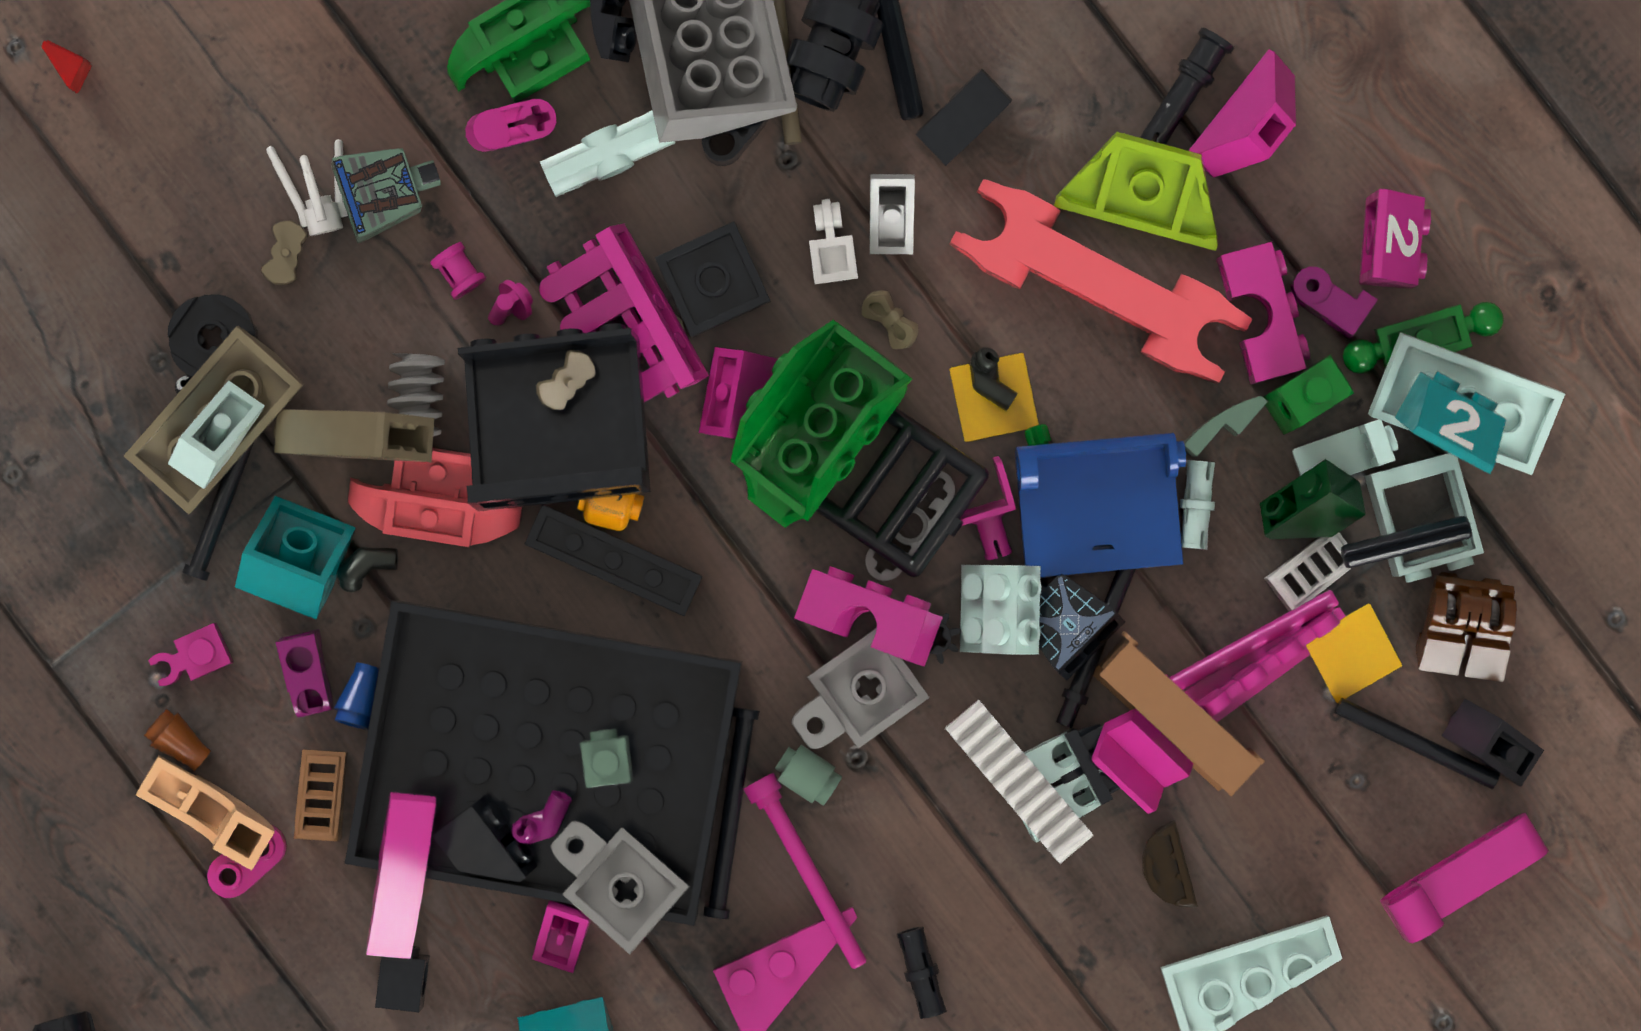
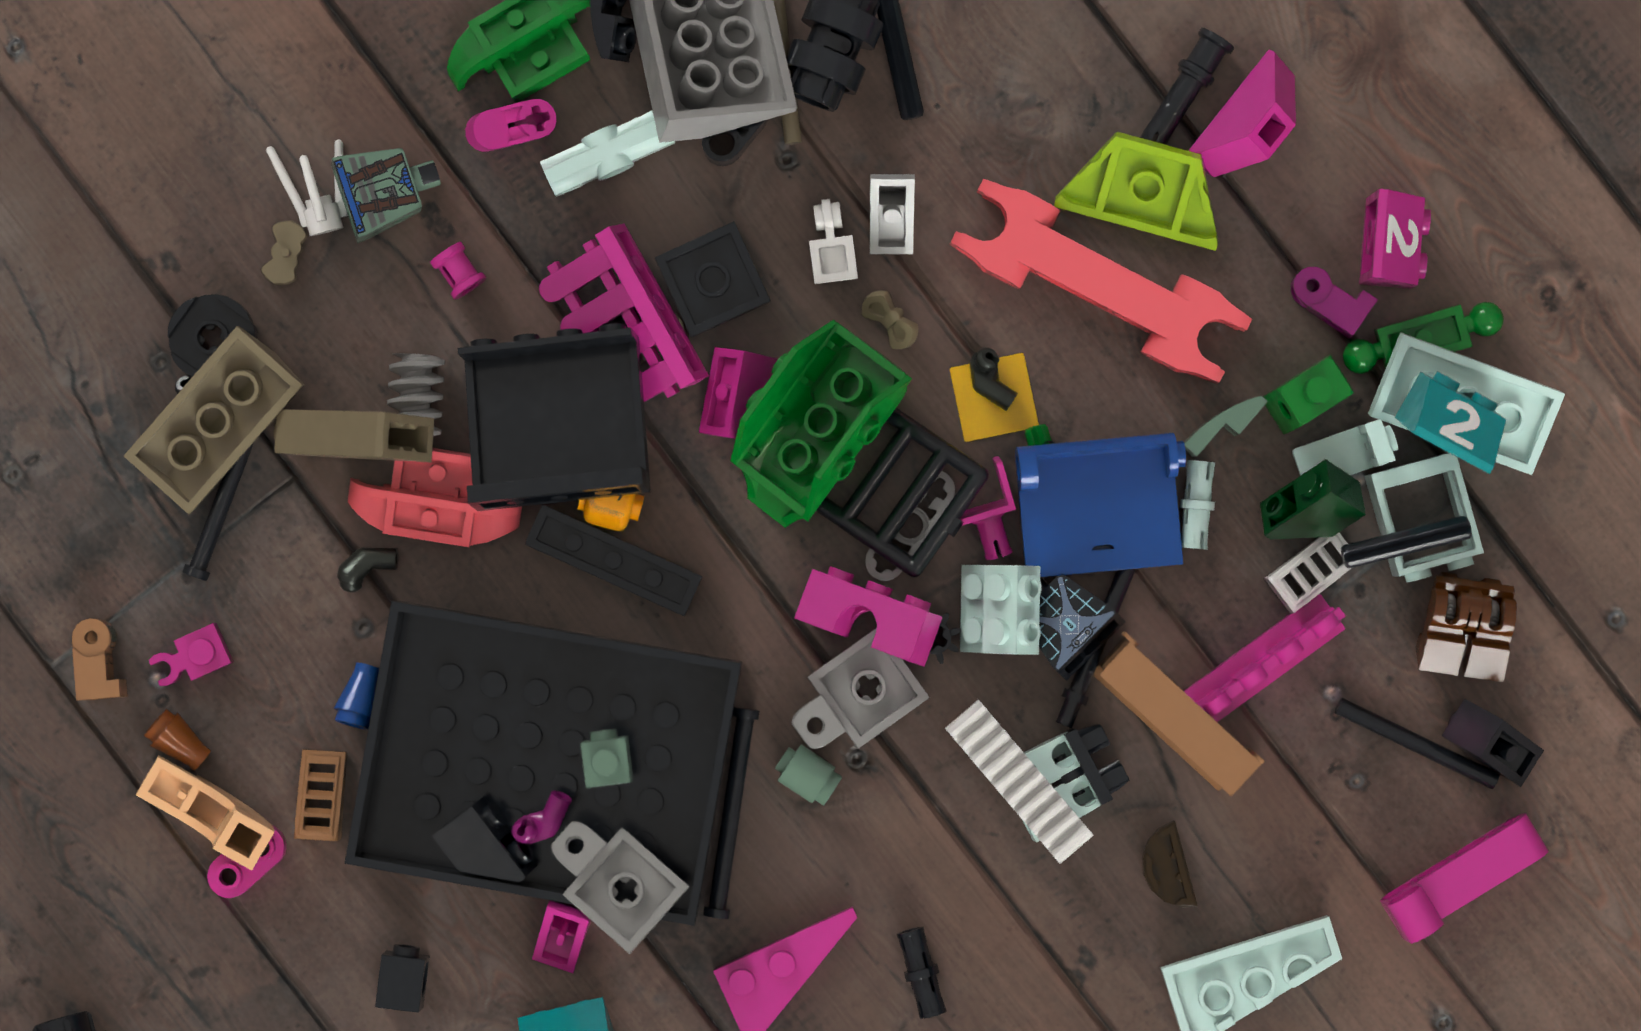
red slope [41,40,92,93] -> none
light aqua slope [168,380,264,489] -> none
teal slope [235,496,356,619] -> none
magenta leg [276,629,333,718] -> none
slope [367,793,436,959] -> none
dark pink plate [488,280,533,326] -> none
dark tan piece [536,350,595,410] -> none
dark pink piece [743,772,867,969] -> none
black slope [916,69,1012,166] -> none
dark pink panel [1092,708,1194,814] -> none
dark pink piece [1165,590,1339,690] -> none
dark pink arch [1216,242,1310,385] -> none
yellow sticker [1306,603,1402,703] -> none
none -> medium nougat leg [72,618,128,701]

